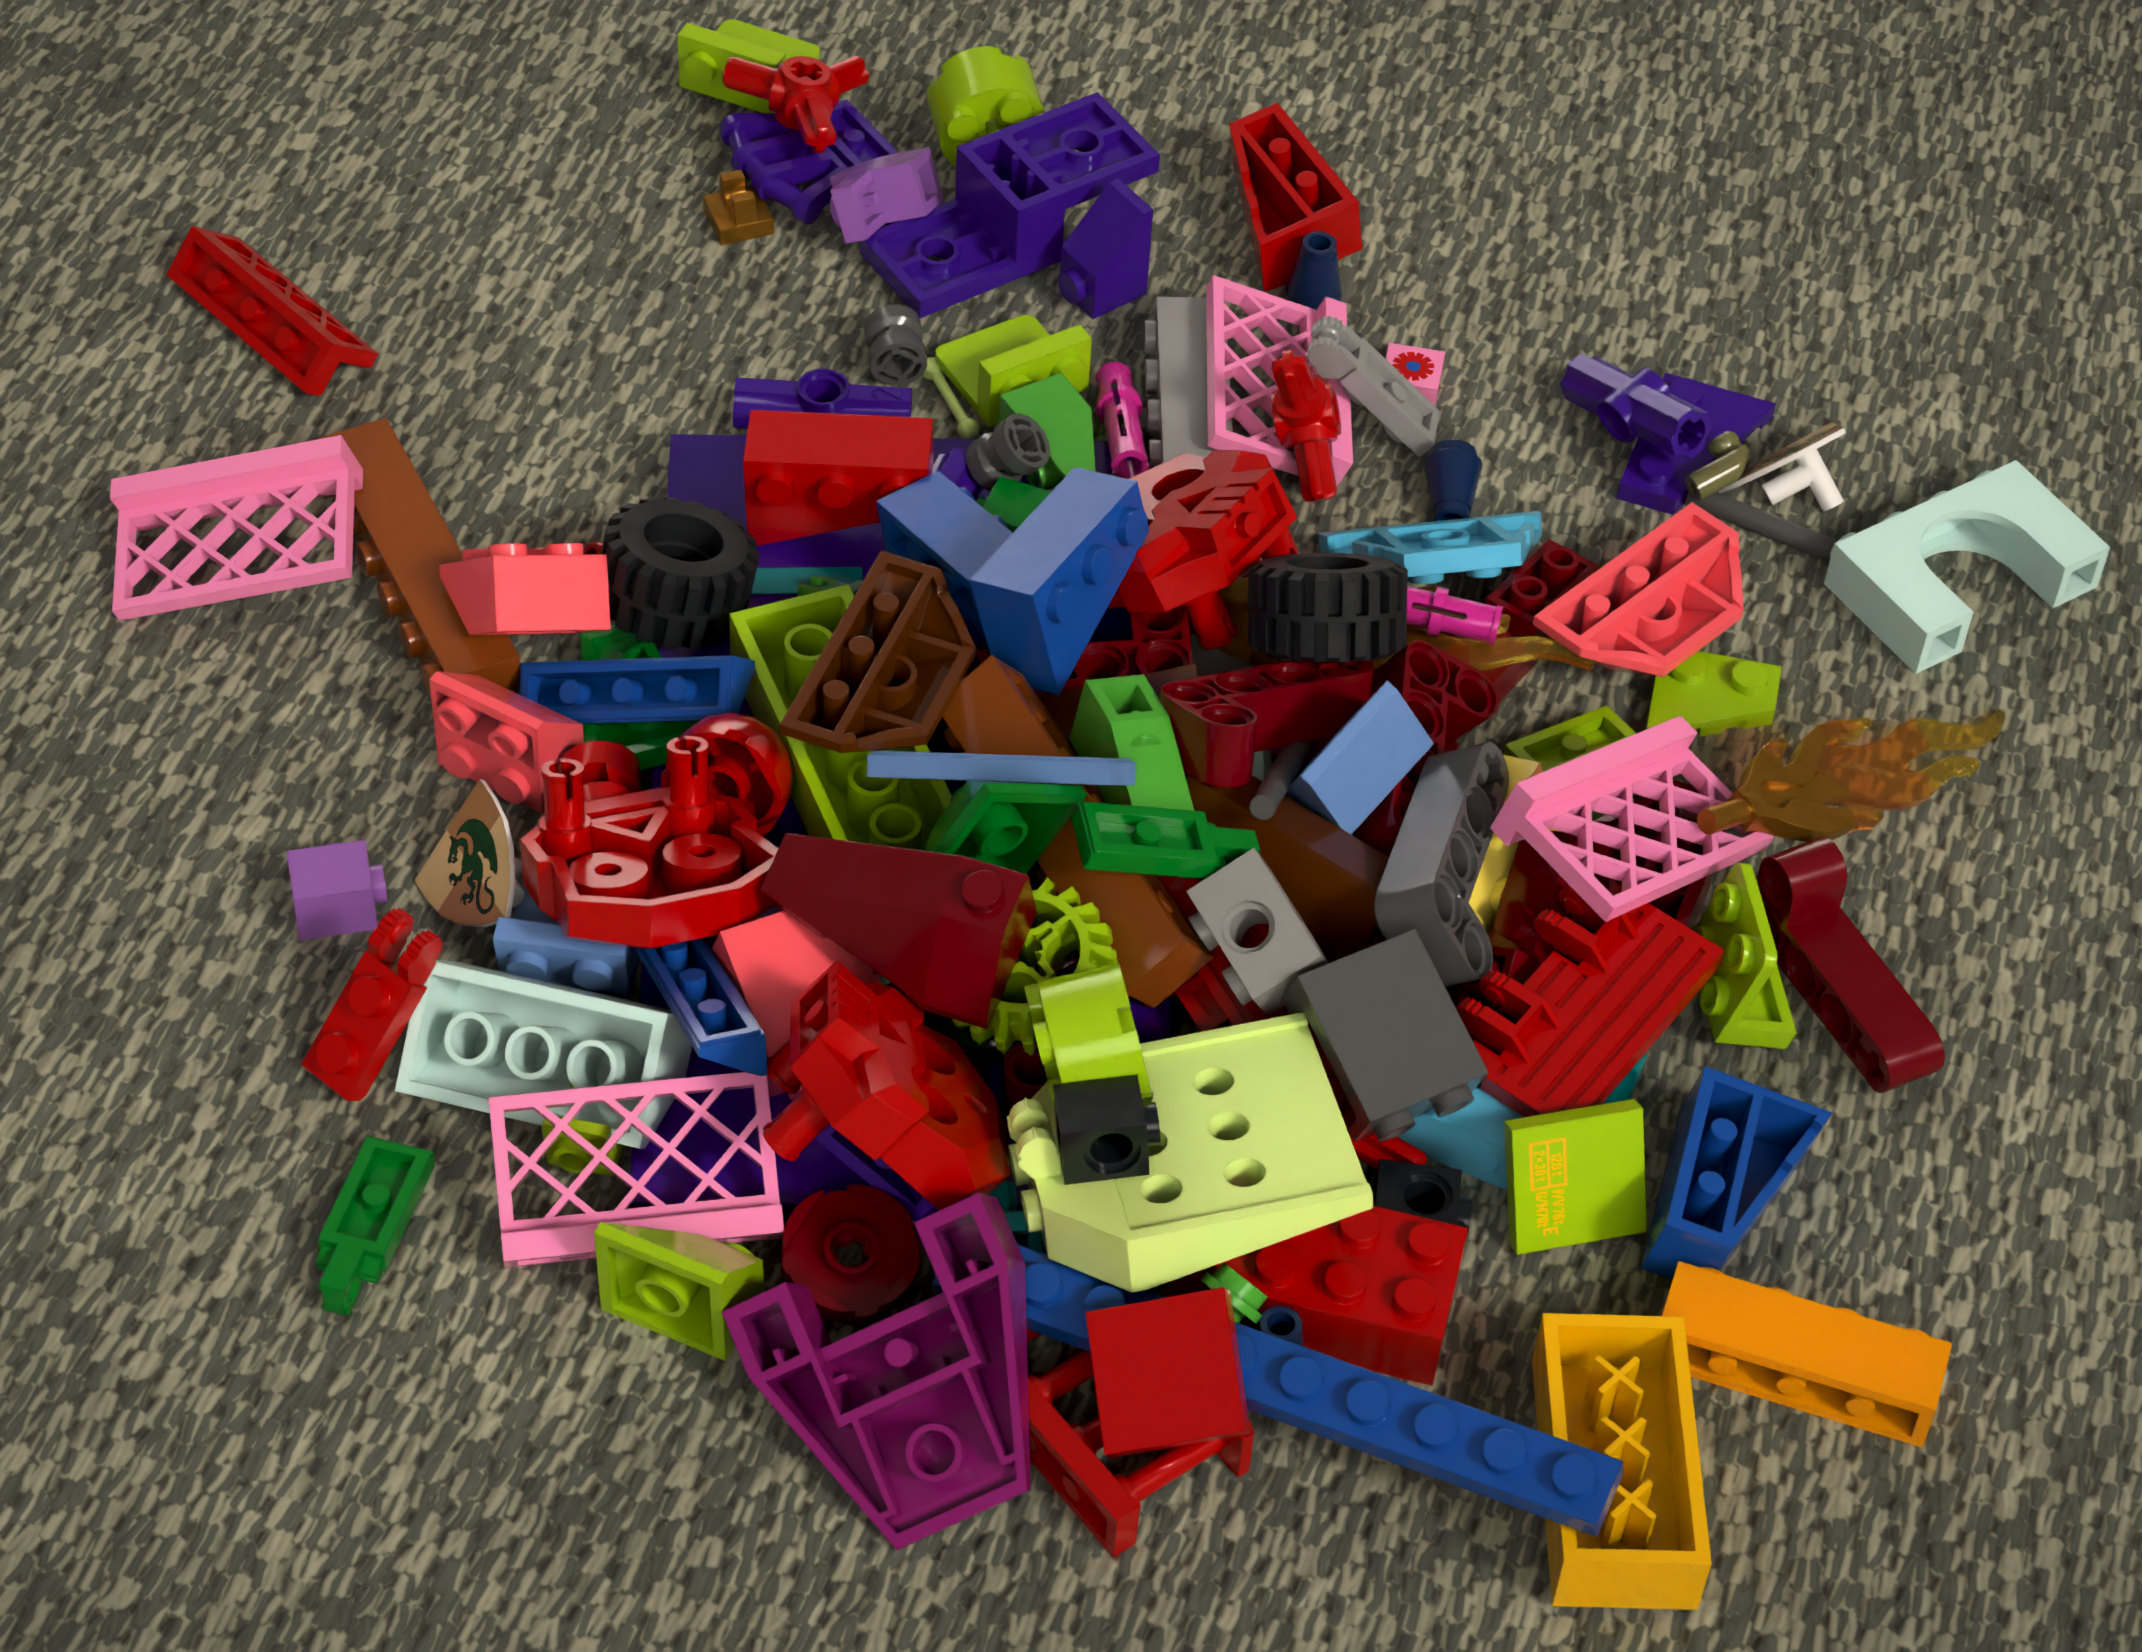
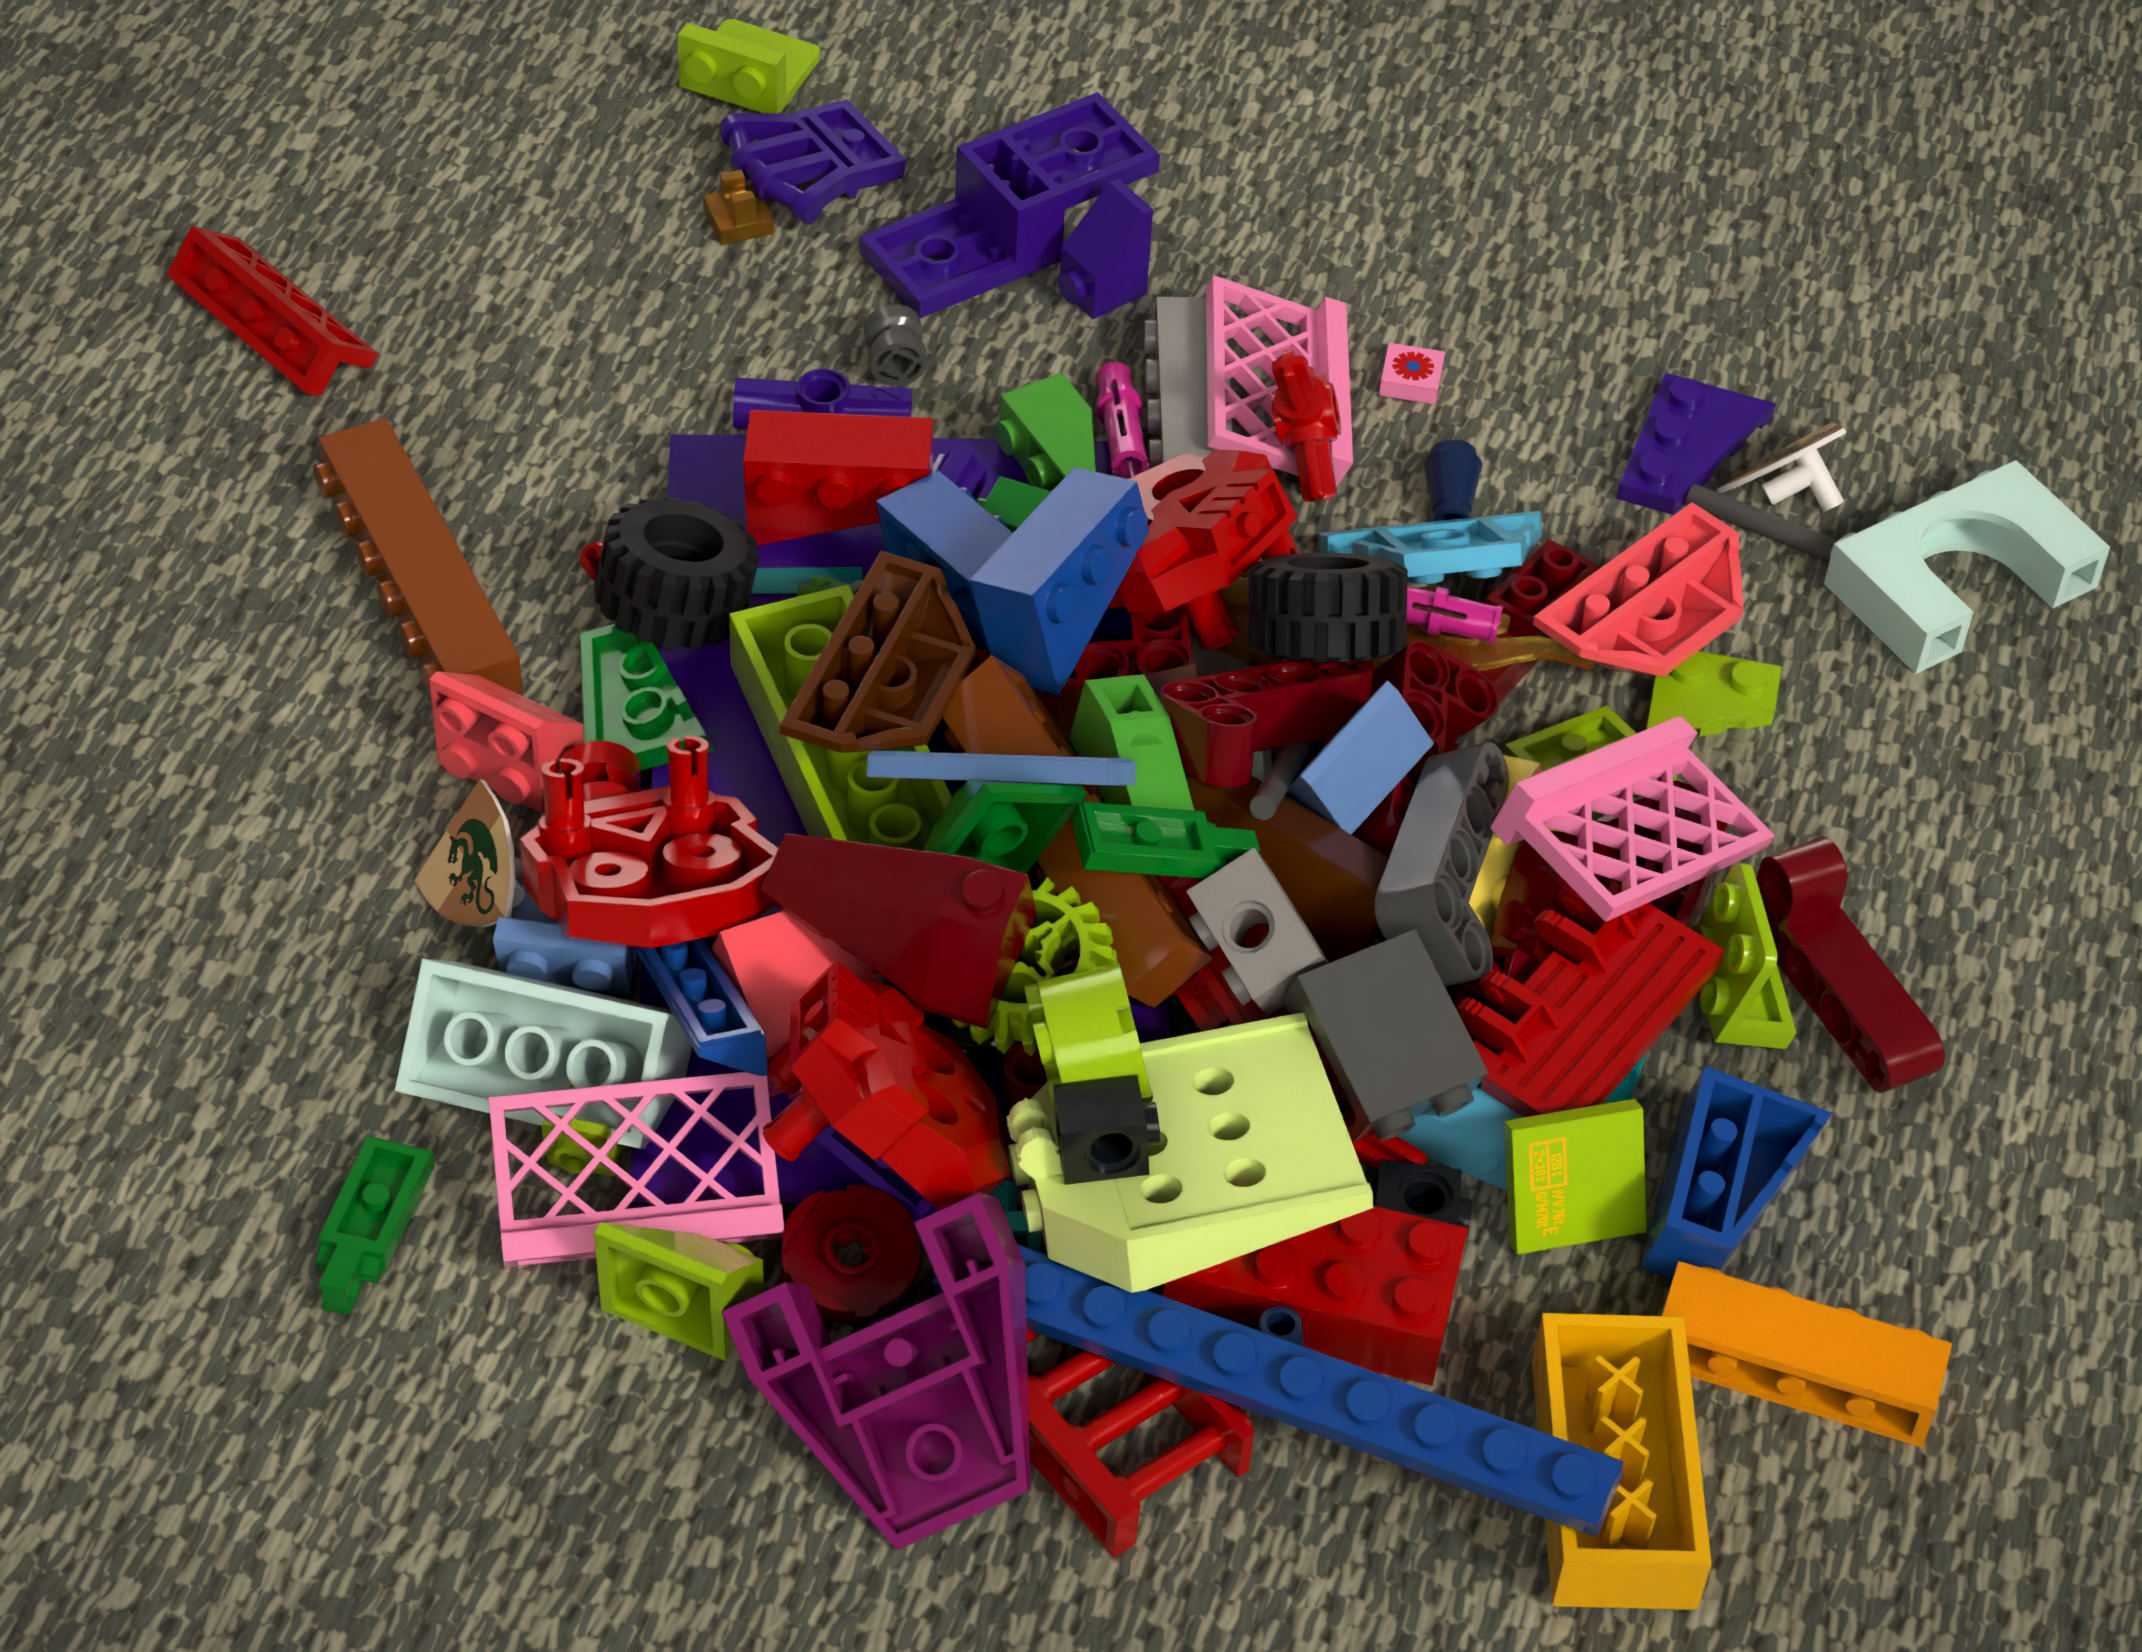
bright pink fence [110,435,363,620] -> none
medium lavender brick [286,840,388,941] -> none
red hinge [301,907,444,1101] -> none
coral slope [439,543,611,635] -> none
blue slope [519,655,755,724] -> none
red cylinder [661,713,794,836] -> none
red bush [722,56,870,153] -> none
medium lavender brick [830,147,944,244] -> none
yellowish green hinge [923,357,980,439] -> none
lime brick [926,46,1045,167] -> none
lime bracket [935,315,1092,427] -> none
dark grey wheel [966,413,1050,492] -> none
red tile [1085,1287,1251,1458] -> none
bright green plate [1200,1262,1268,1324] -> none
red wedge [1229,102,1362,292] -> none
dark blue cone [1286,232,1342,310] -> none
light grey hinge [1306,315,1440,457] -> none
dark purple piece [1560,353,1712,459] -> none
olive arm [1684,431,1750,502] -> none
piece [1697,710,2006,842] -> none

